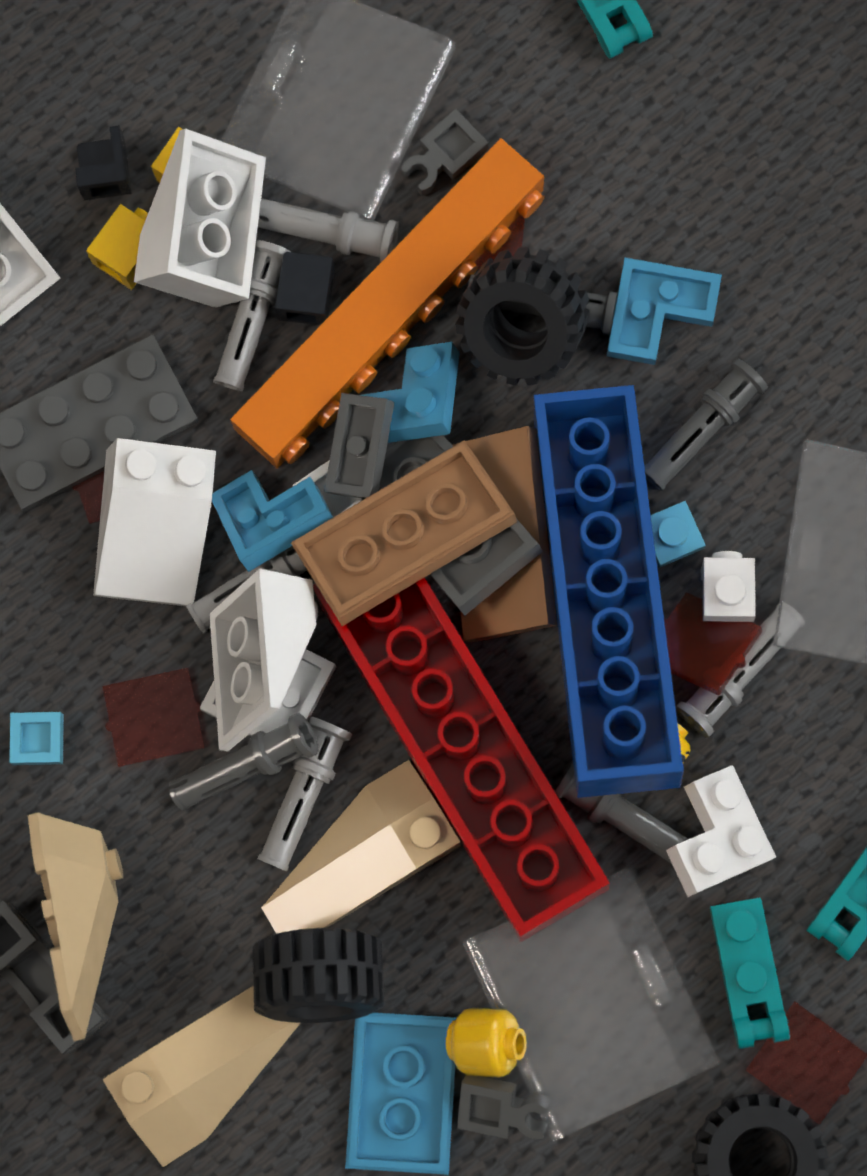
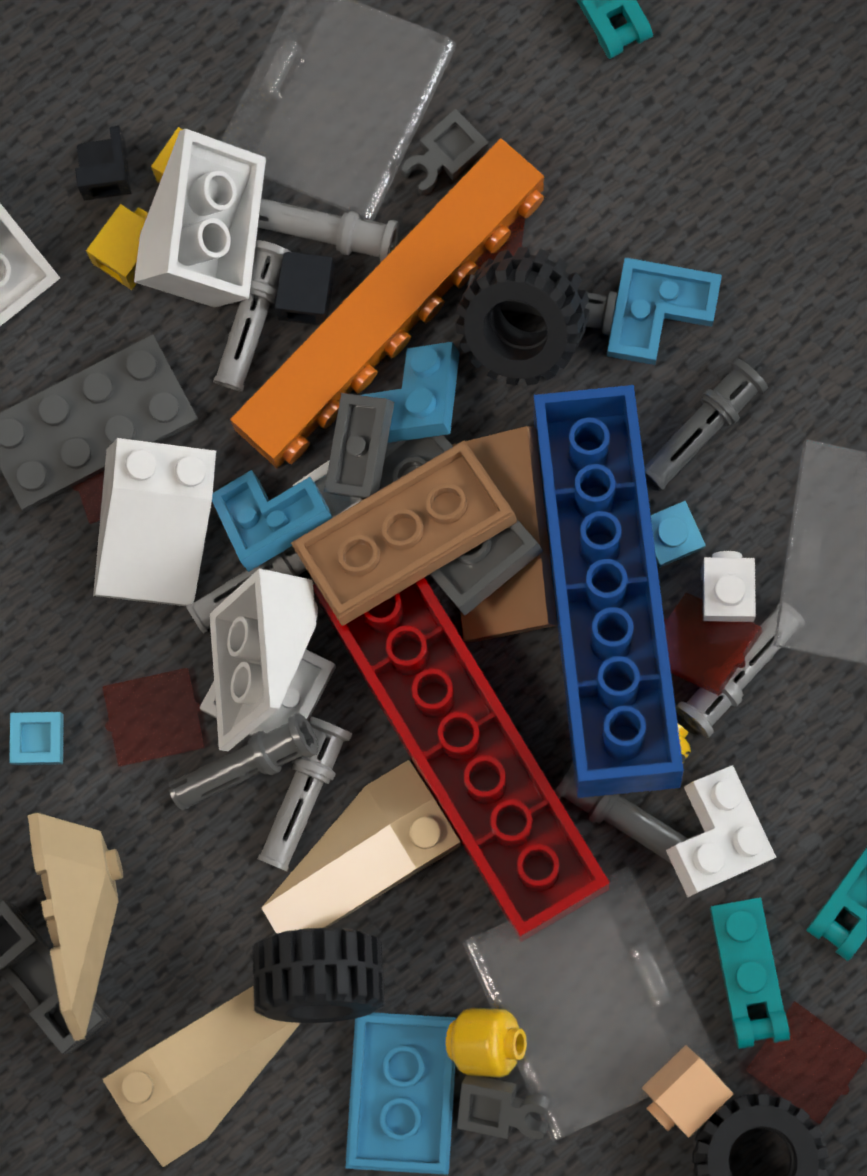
none -> light nougat brick [641,1045,733,1138]

